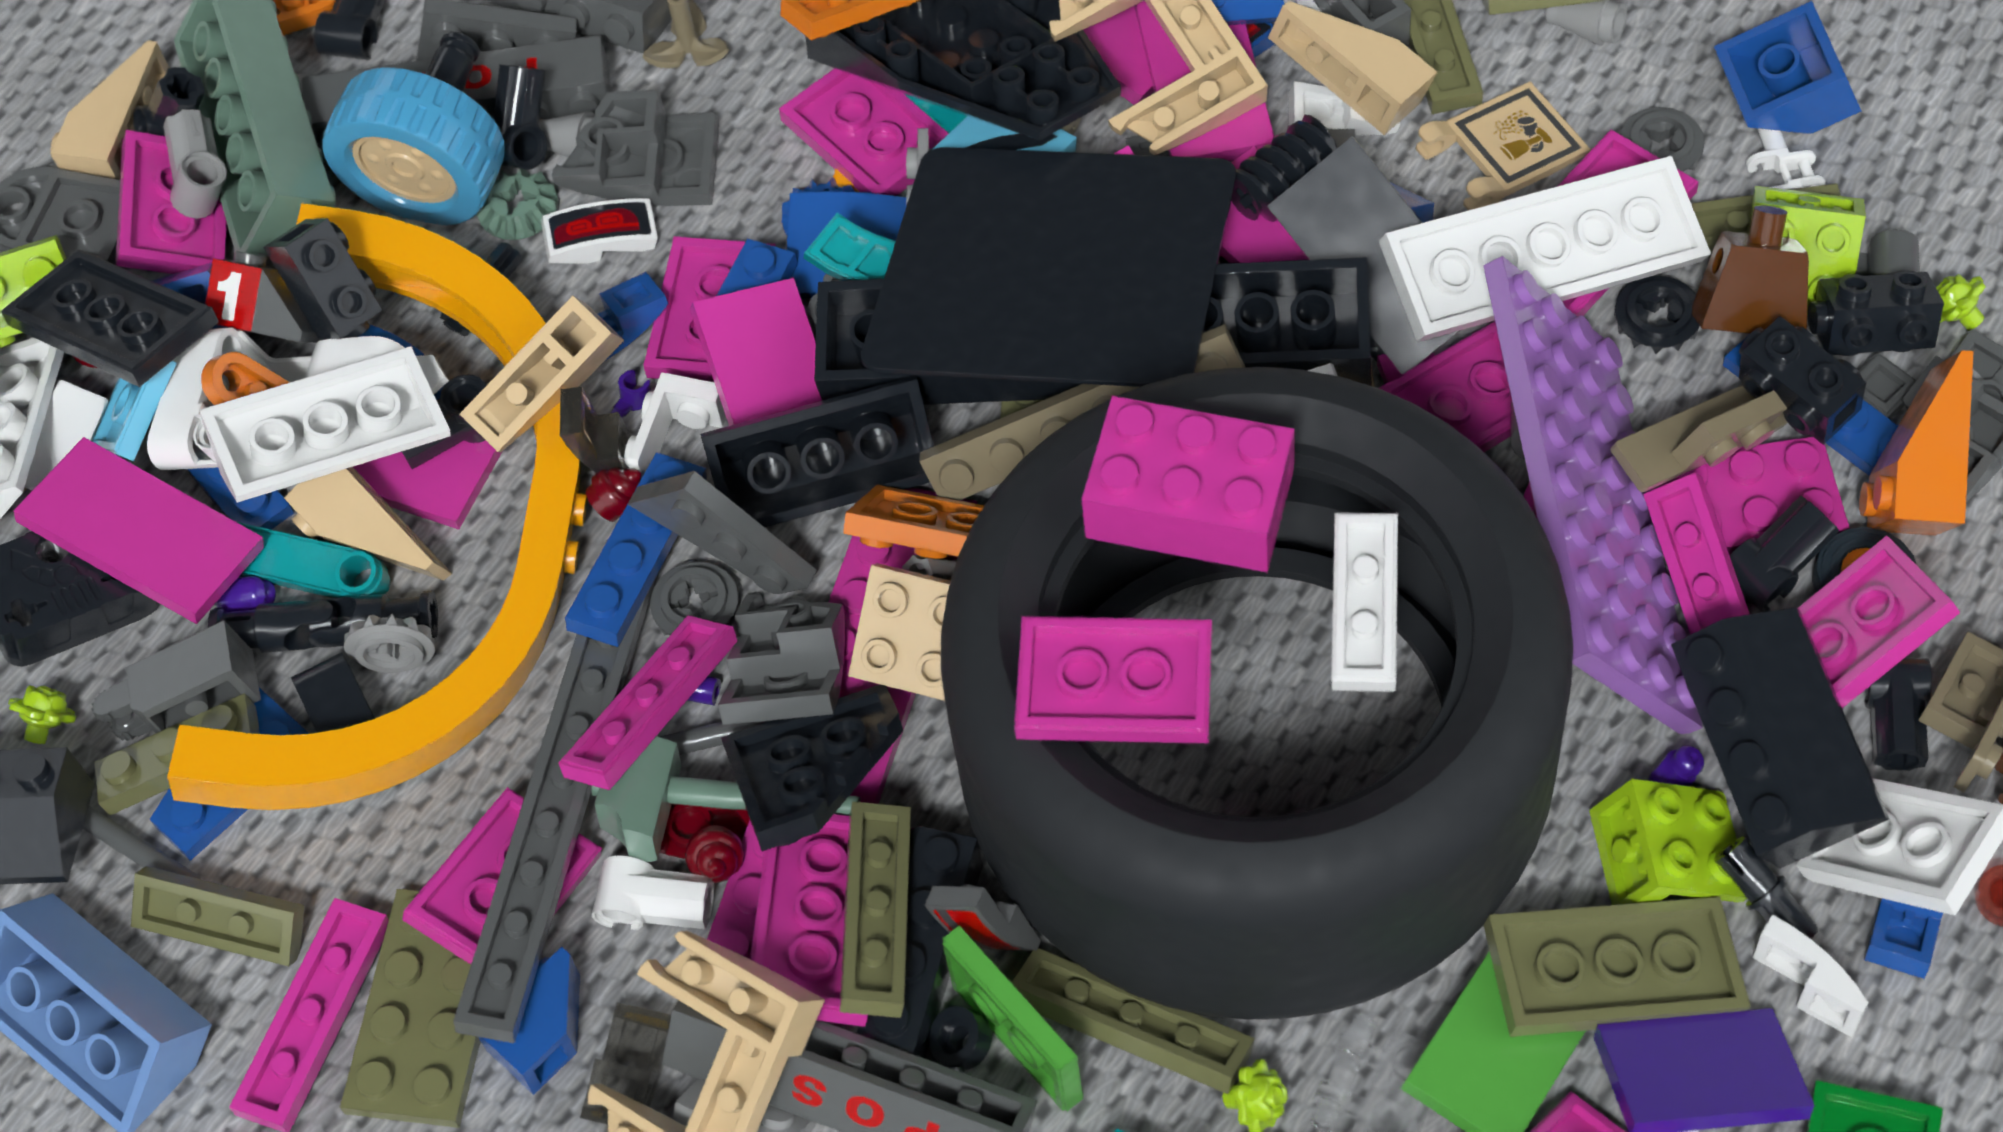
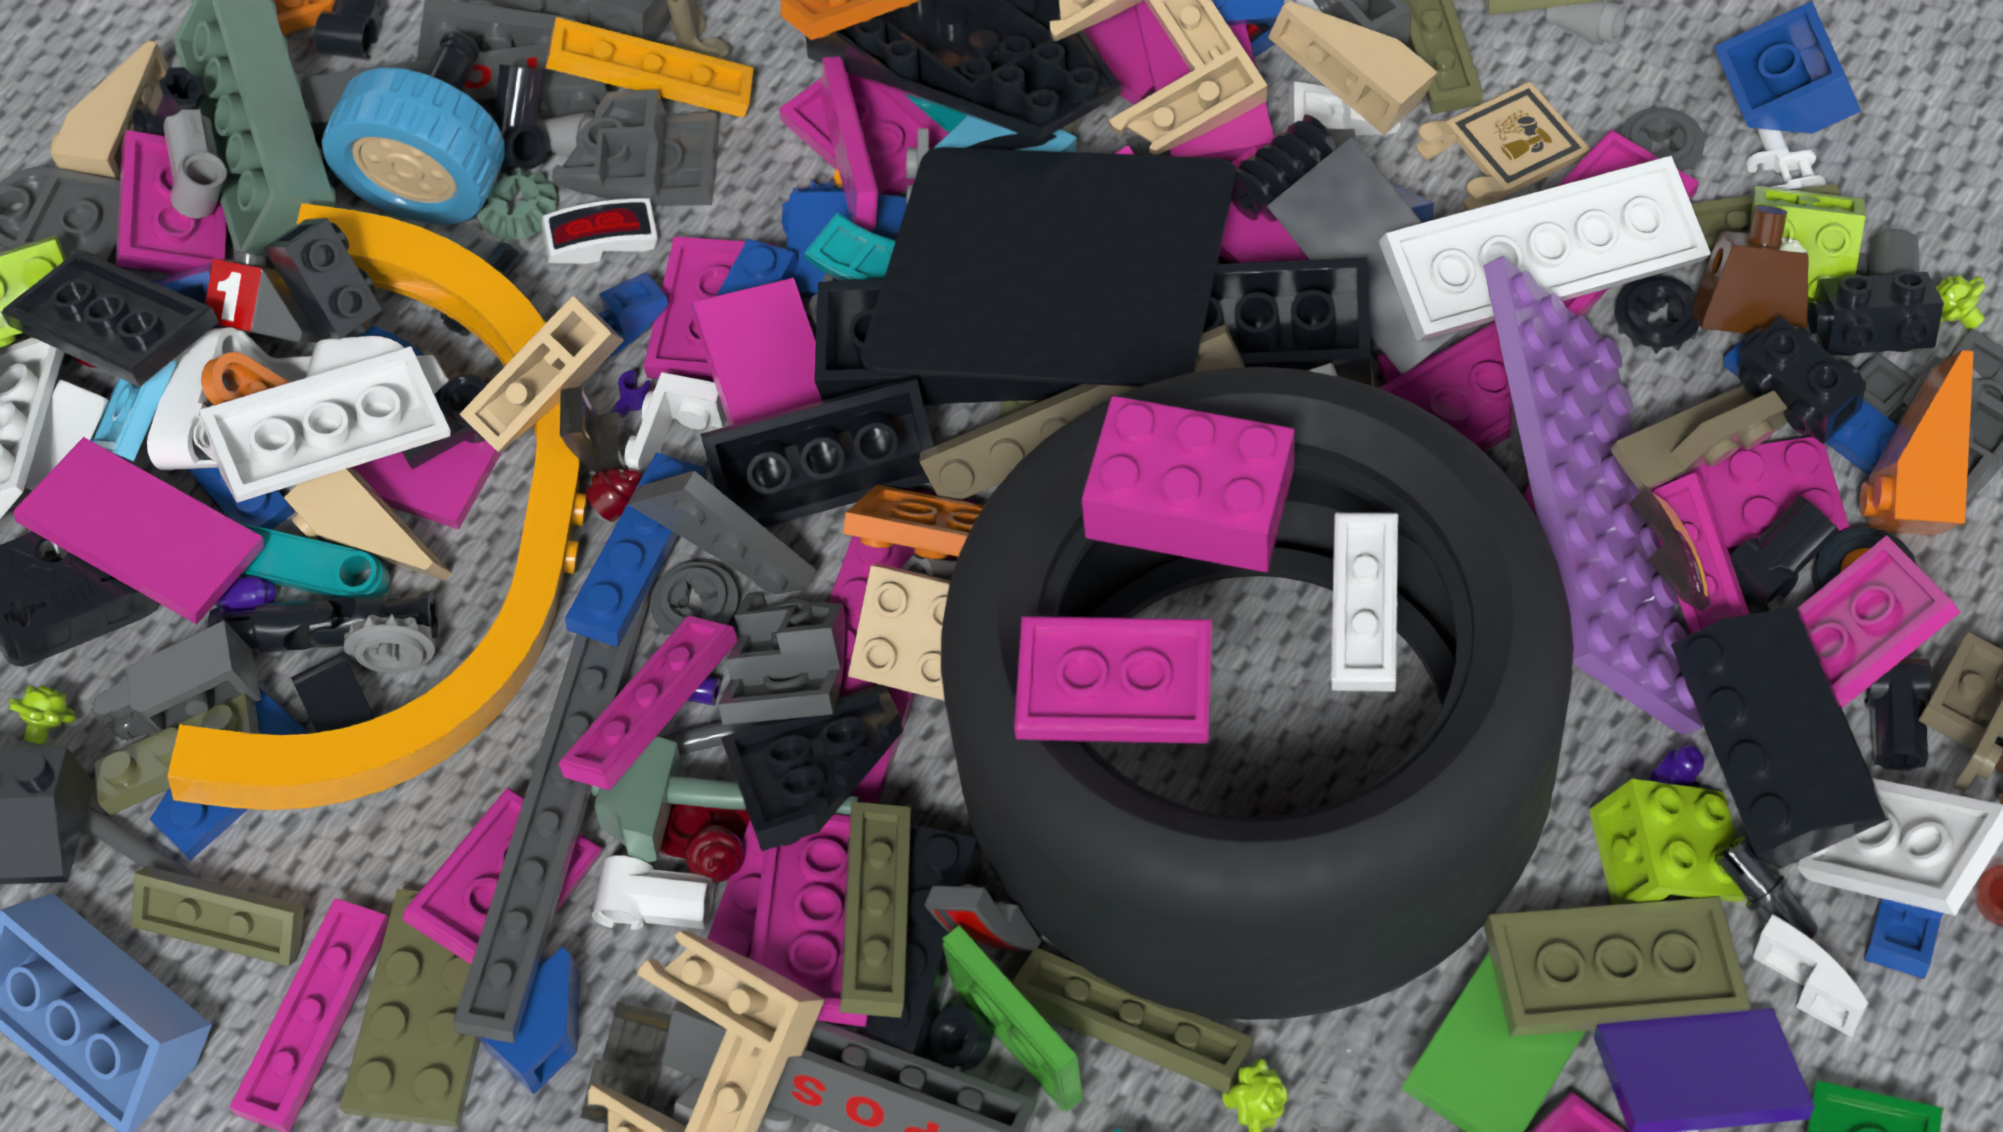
none -> light orange plate [546,17,754,118]
none -> dark pink tile [821,57,878,232]
none -> clear smoke slope [1629,488,1710,611]

